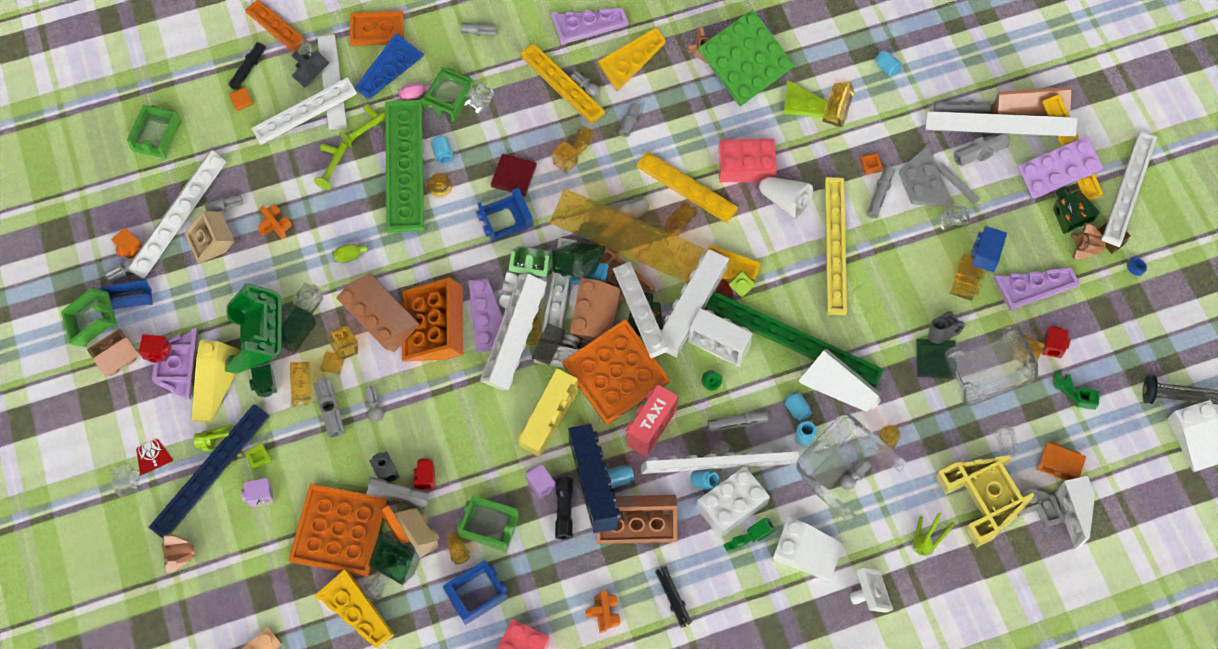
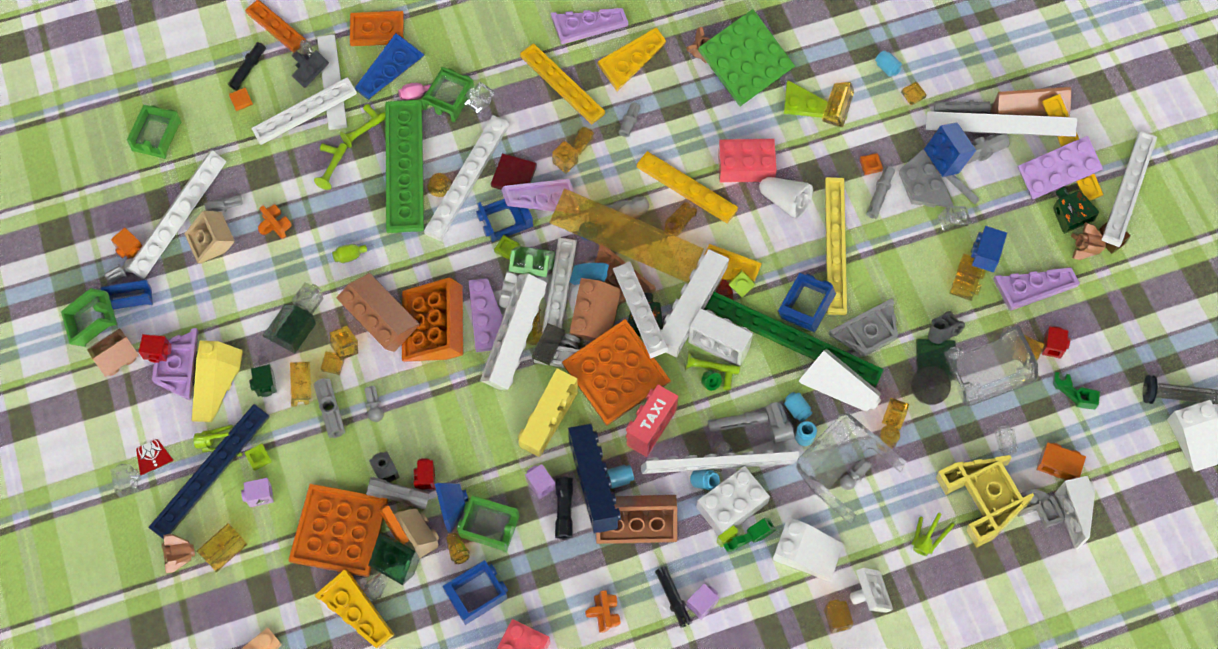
green windscreen [225,283,282,374] -> none
medium azure brick [431,136,453,164] -> none
light grey axle [461,22,497,36] -> none
clear green slope [552,242,606,279] -> none
light grey axle [571,71,599,97] -> none
blue tile [1127,257,1147,276] -> none
none -> clear yellow hinge [197,523,247,572]
none -> white plate [424,115,509,241]
none -> blue slope [435,483,469,533]
none -> lime tile [494,235,520,260]
none -> lavender wing [501,179,581,214]
none -> lime piece [685,351,740,390]
none -> lavender brick [686,584,719,620]
none -> lime tile [717,525,738,547]
none -> light grey piece [765,402,794,443]
none -> blue window [778,273,836,333]
none -> clear yellow brick [824,599,854,634]
none -> light grey wing [829,298,898,357]
none -> clear yellow brick [882,398,909,430]
none -> clear yellow tile [901,81,927,106]
none -> clear smoke plate [911,366,951,405]
none -> blue brick [924,122,976,177]

